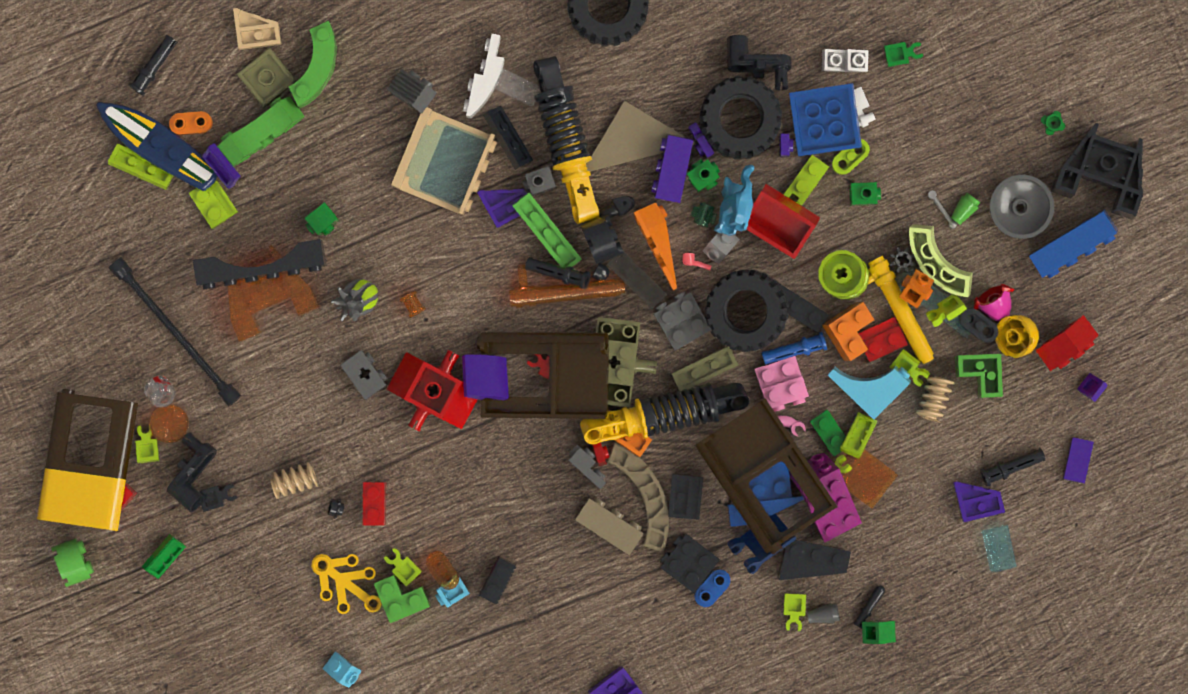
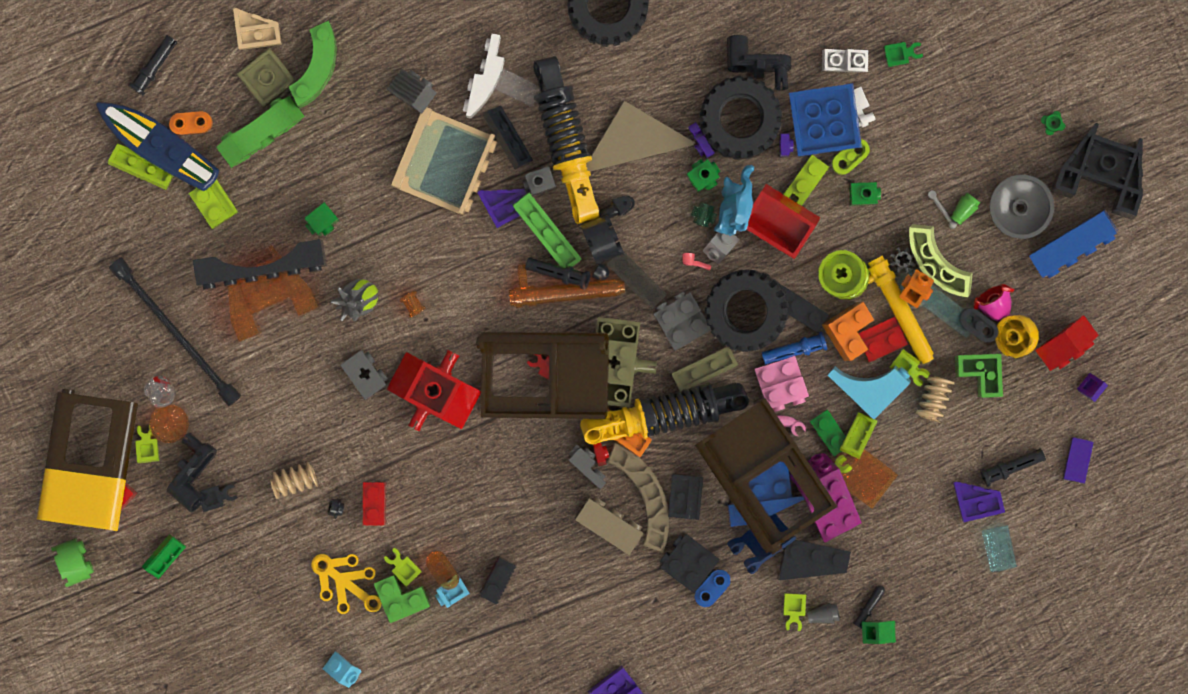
dark purple tile [202,143,240,189] -> none
dark purple slope [462,355,509,401] -> none
orange wedge [633,203,677,291] -> none
dark purple brick [651,134,693,203] -> none
lime plate [926,294,967,327] -> none

